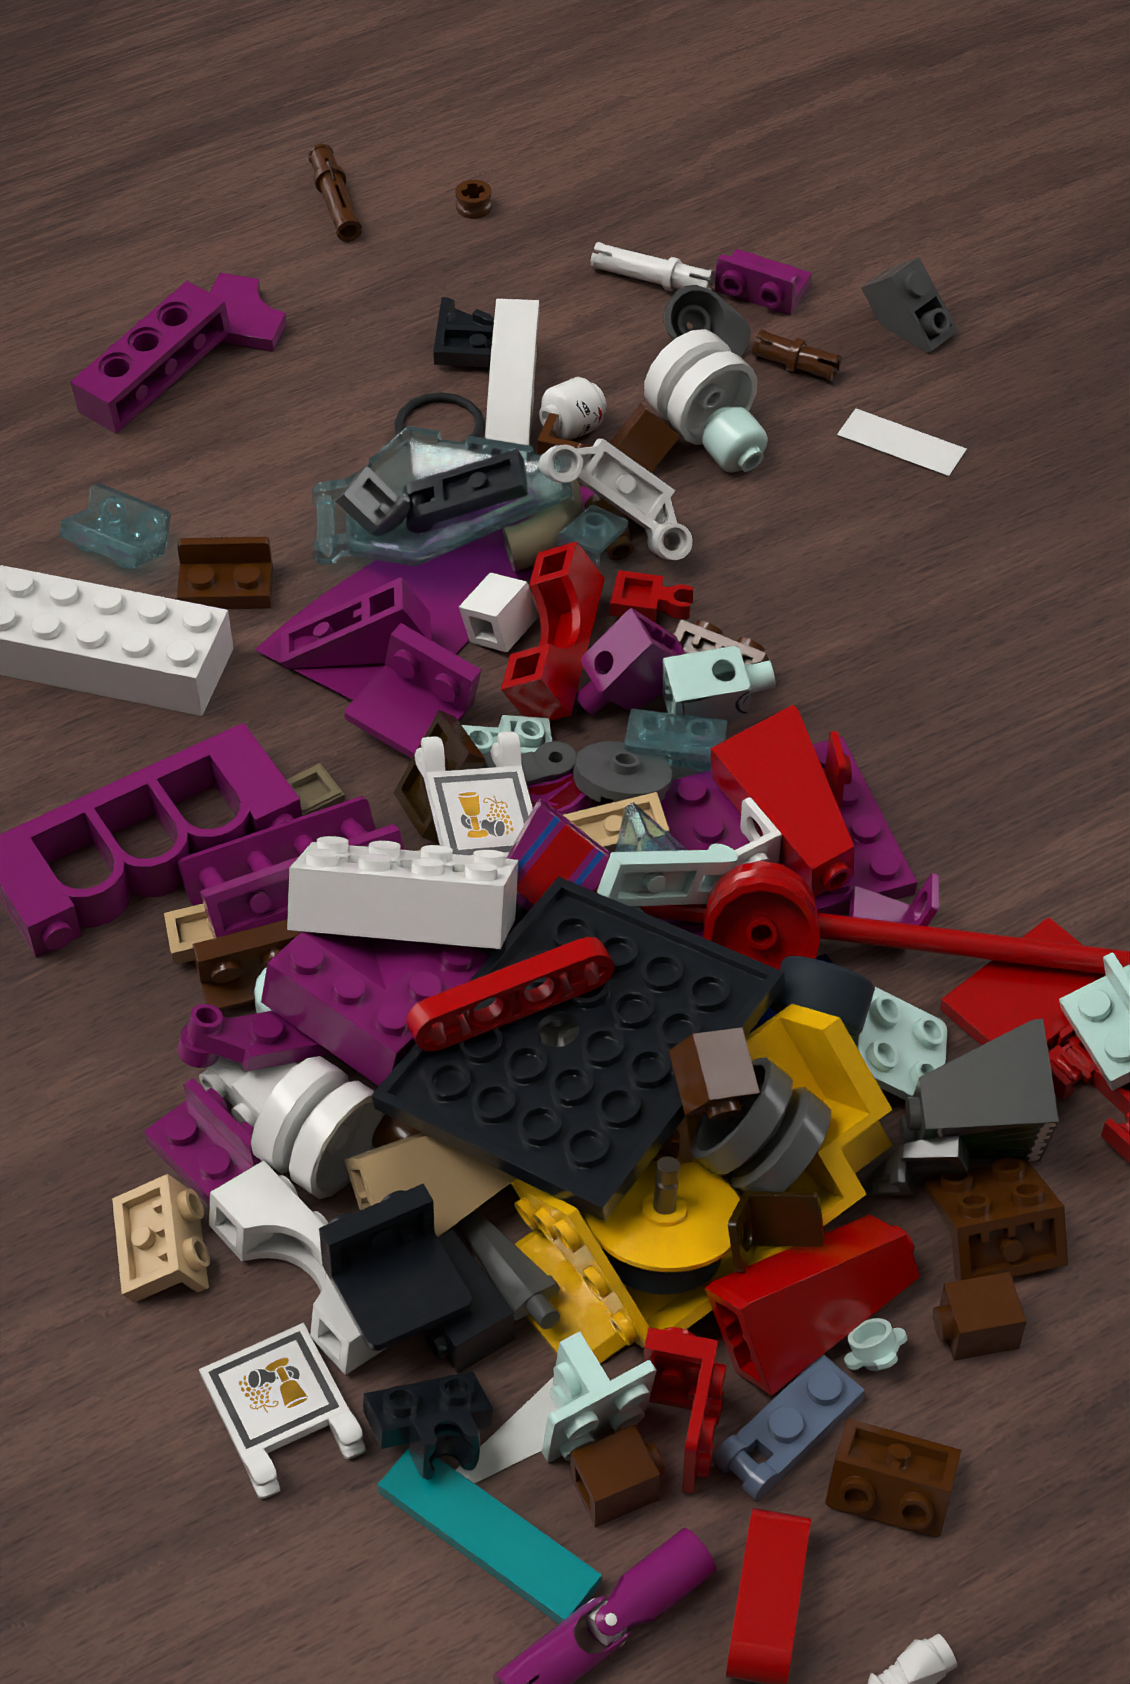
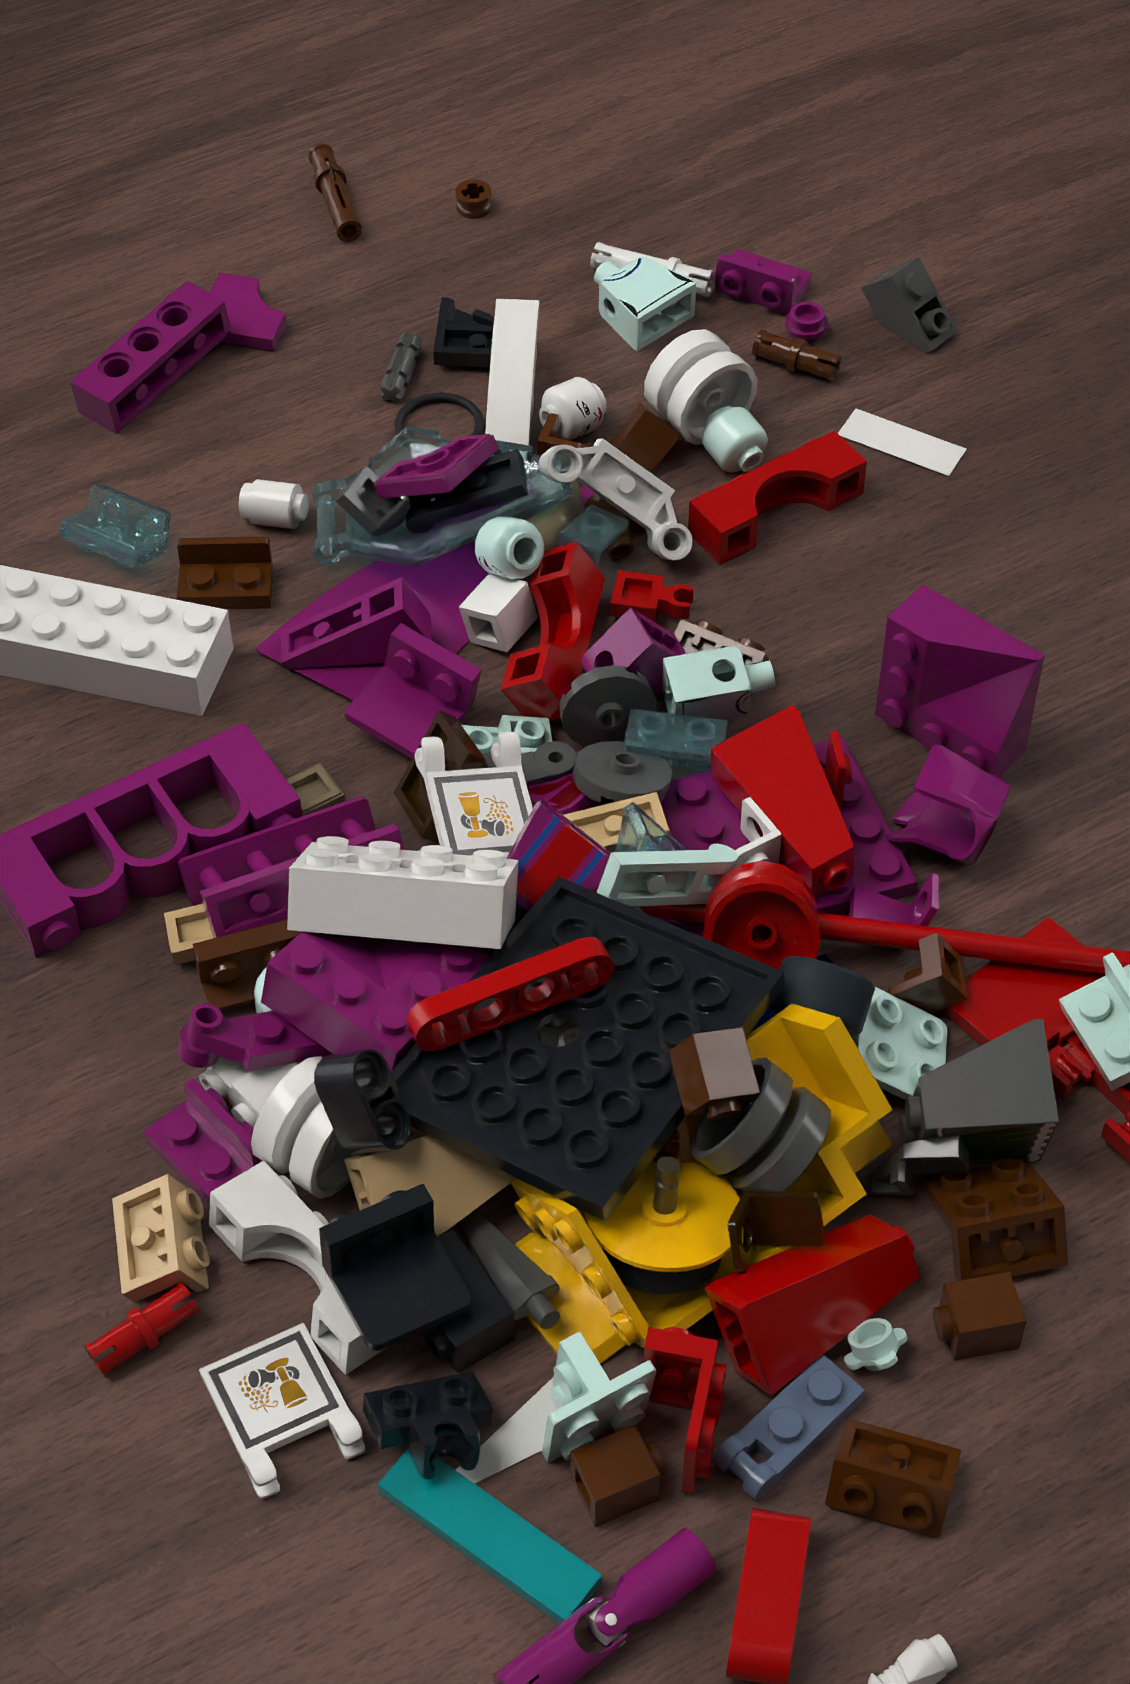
dark grey cap [663,285,751,357] -> none
none -> red pin [84,1282,200,1377]
none -> white brick [239,479,309,529]
none -> black beam [314,1049,411,1155]
none -> magenta tile [374,434,499,498]
none -> dark grey axle [380,333,422,403]
none -> light aqua head [475,516,544,579]
none -> dark grey plate [559,665,656,747]
none -> light aqua torso [594,257,696,352]
none -> red arch [688,430,867,565]
none -> magenta plate [785,302,828,341]
none -> magenta slope [875,584,1045,778]
none -> magenta piece [886,744,1011,865]
none -> reddish brown panel [888,932,968,1014]

